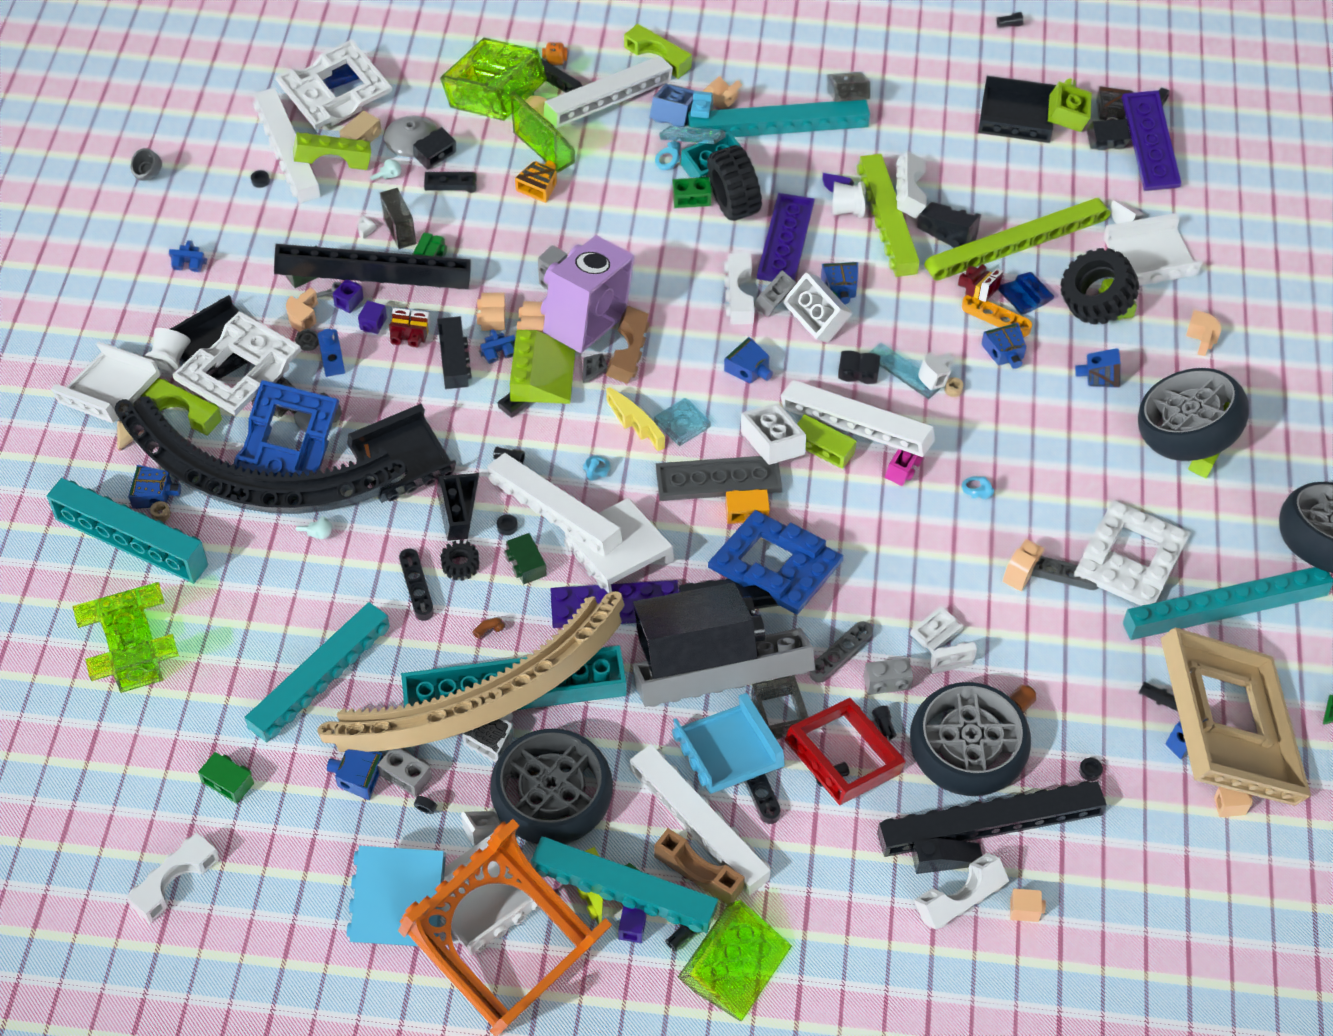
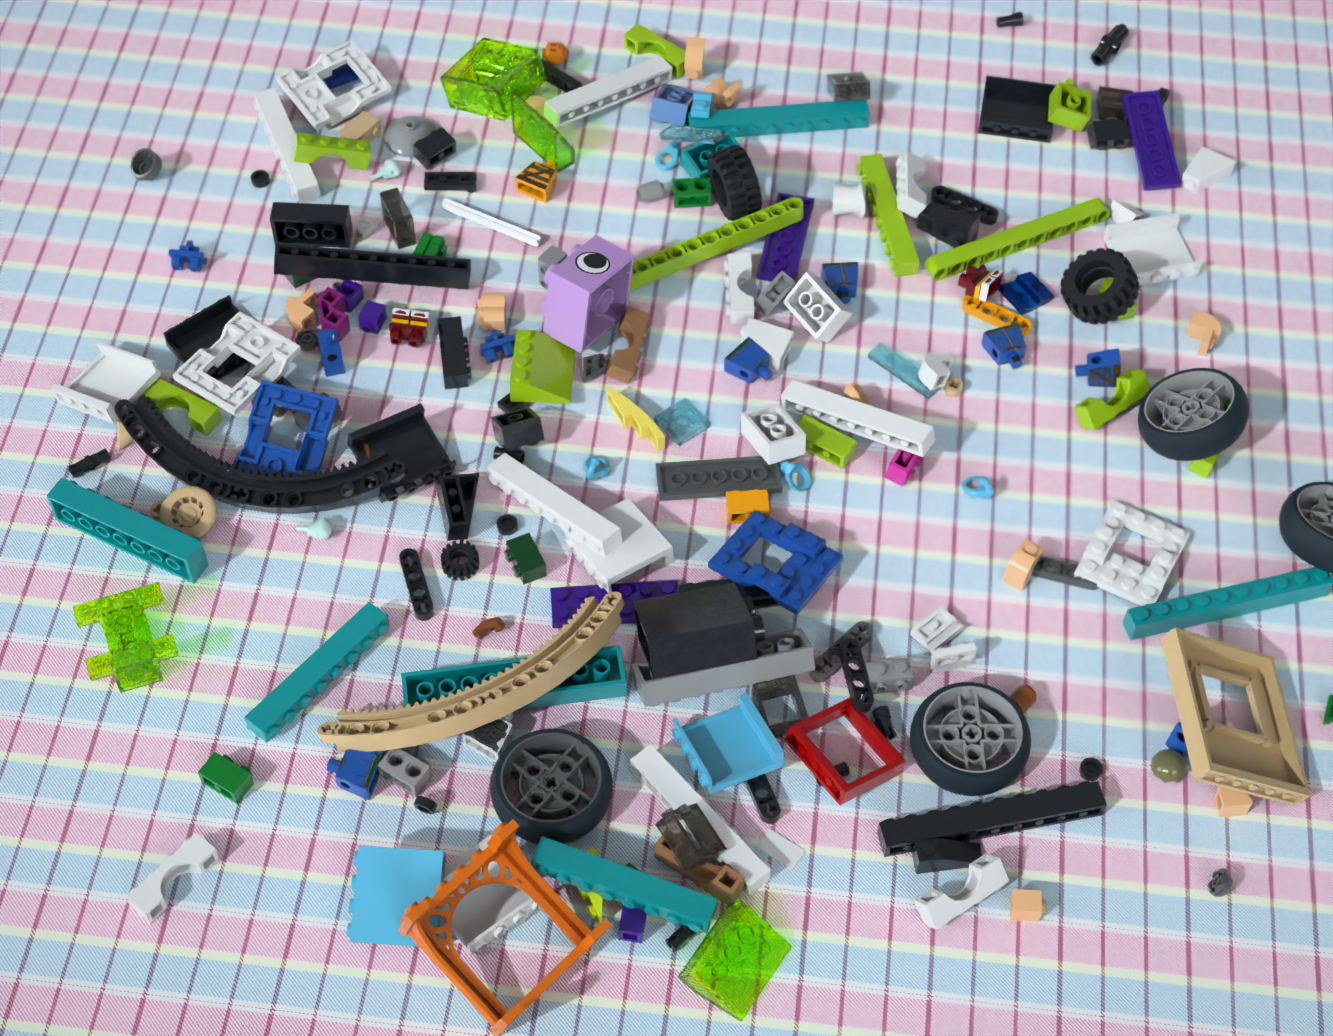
blue torso [128,465,181,509] -> none
white hat [144,328,191,372] -> none
white slope [461,811,501,846] -> none
light nougat brick [517,301,545,334] -> none
dark purple brick [822,172,854,192] -> none
black brick [838,350,881,384] -> none
black pin [1138,681,1178,711] -> none
none -> black pin [67,448,111,478]
none -> tan wheel [159,486,217,538]
none -> black brick [270,202,353,248]
none -> magenta brick [317,287,350,342]
none -> white axle [442,198,541,246]
none -> black brick [491,407,545,451]
none -> lime beam [629,197,804,291]
none -> light grey brick [636,180,665,202]
none -> clear smoke window [655,803,727,871]
none -> light nougat brick [684,37,706,80]
none -> white slope [740,318,794,372]
none -> white sticker [756,828,806,870]
none -> medium azure piece [779,461,811,492]
none -> black beam [839,638,874,713]
none -> light nougat hair [844,382,871,406]
none -> black beam [931,185,999,225]
none -> lime arch [1074,369,1150,430]
none -> black piece [1090,23,1129,66]
none -> olive hair [1151,749,1187,783]
none -> white slope [1181,147,1236,193]
none -> dark grey plate [1208,869,1233,897]

